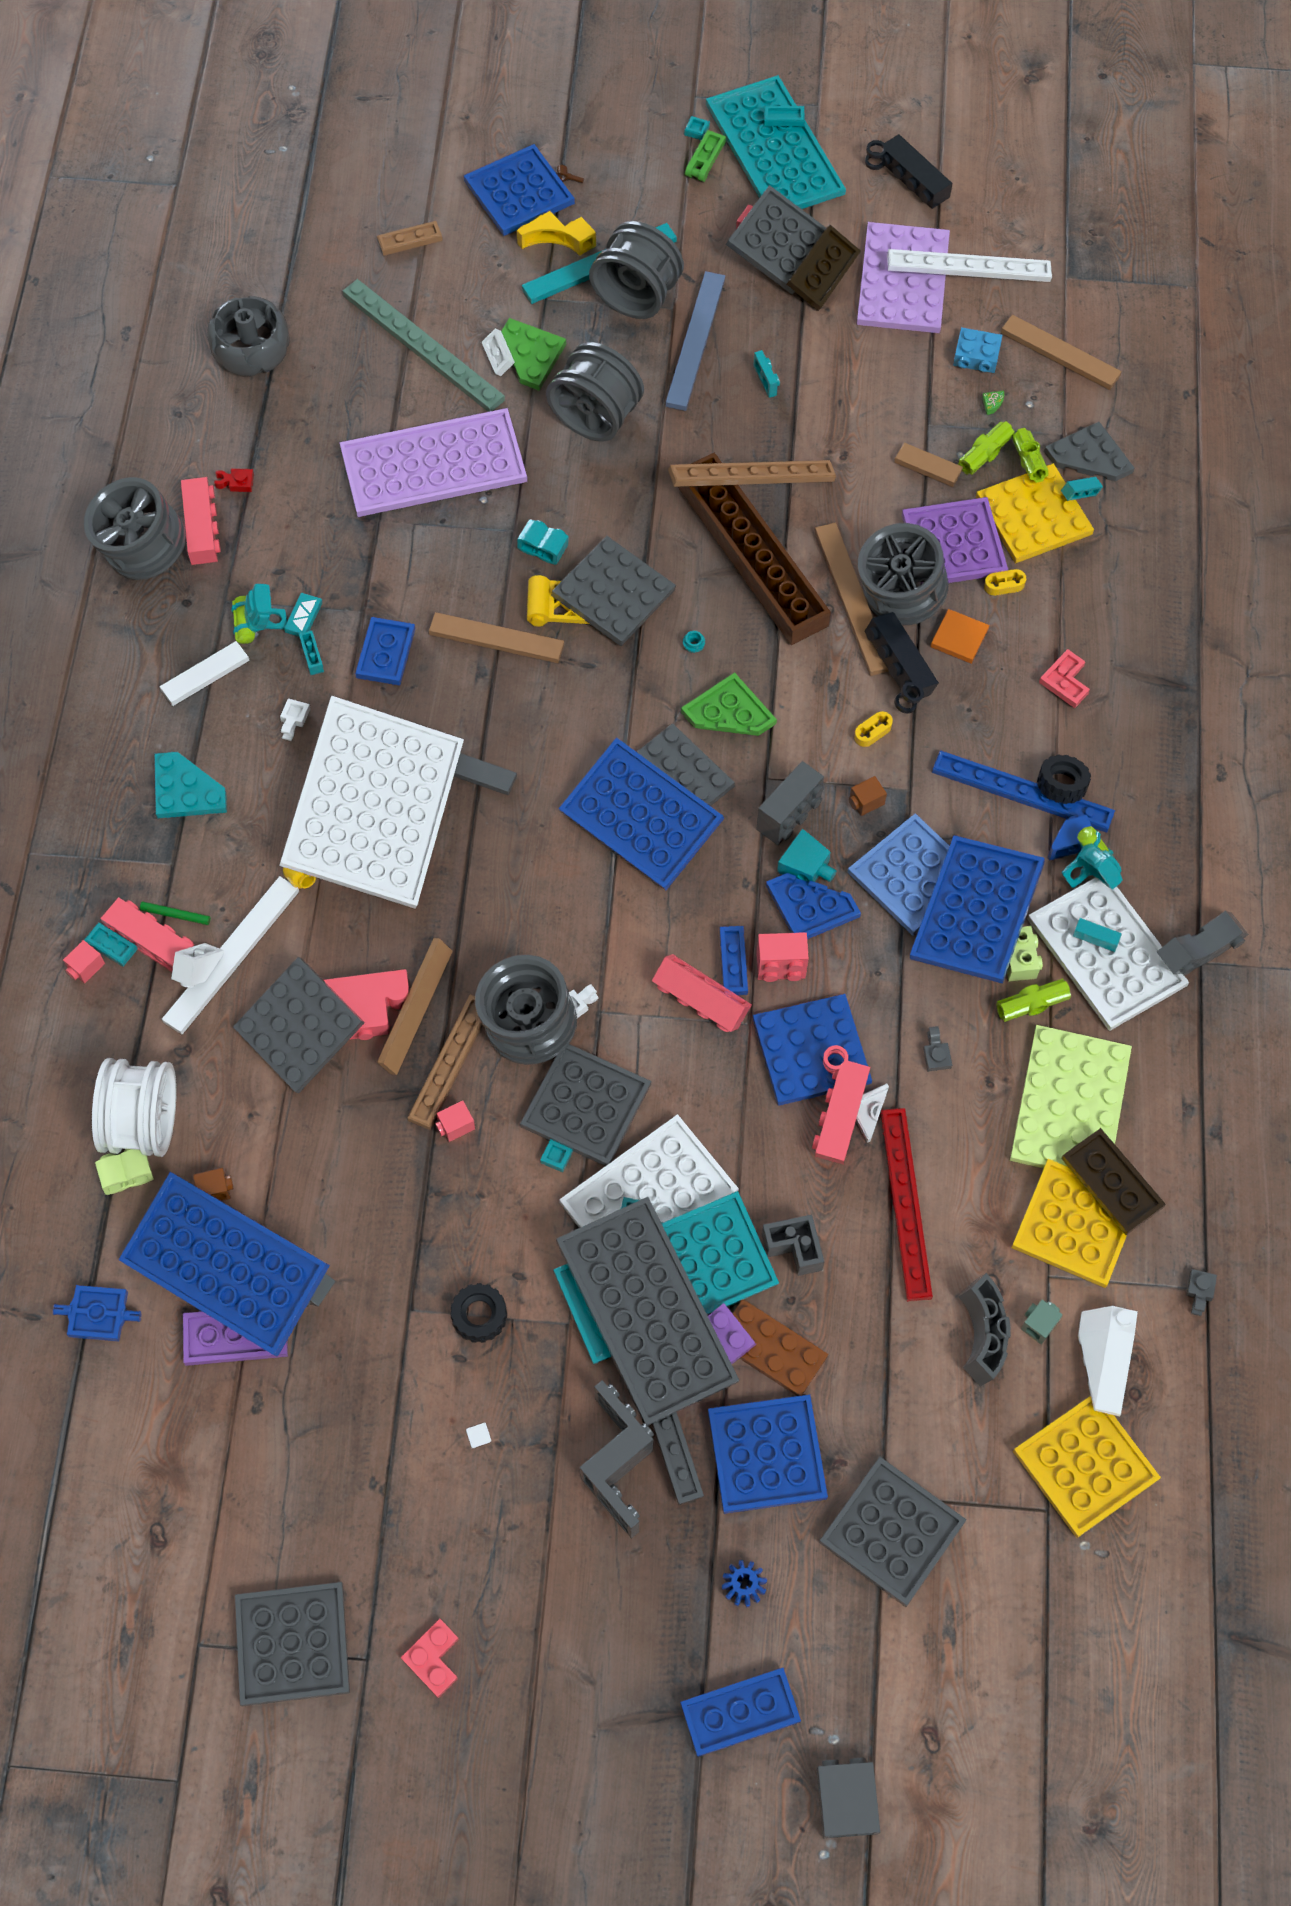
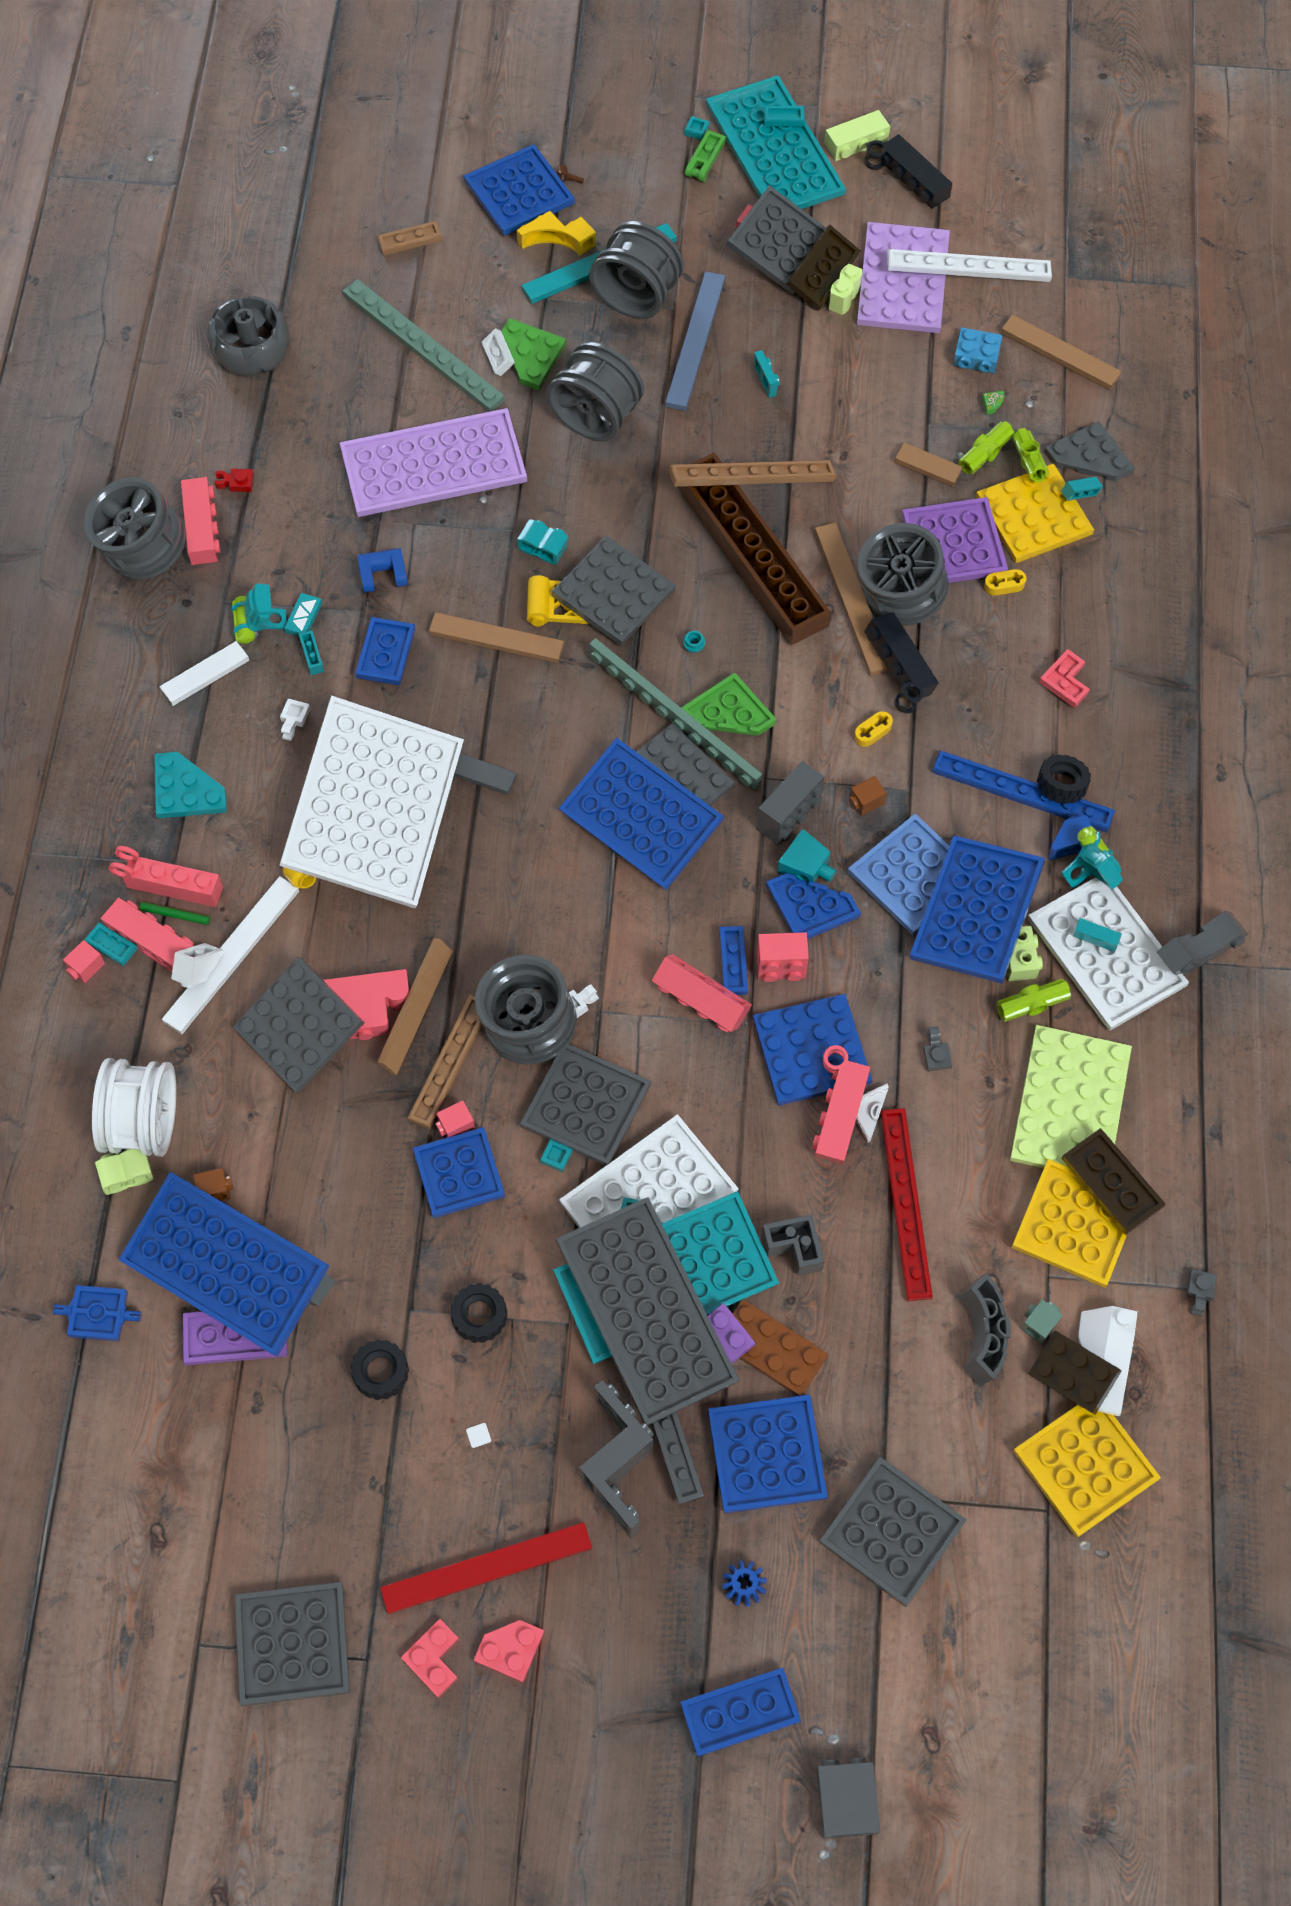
orange tile [930,609,990,664] -> none
none -> coral hinge [108,846,223,907]
none -> black tyre [351,1339,409,1400]
none -> blue connector [357,548,408,593]
none -> red tile [381,1522,592,1615]
none -> blue plate [413,1127,505,1219]
none -> coral plate [473,1620,545,1683]
none -> sand green plate [589,638,762,791]
none -> yellowish green brick [824,110,890,161]
none -> yellowish green brick [829,264,862,315]
none -> dark brown plate [1028,1330,1122,1415]

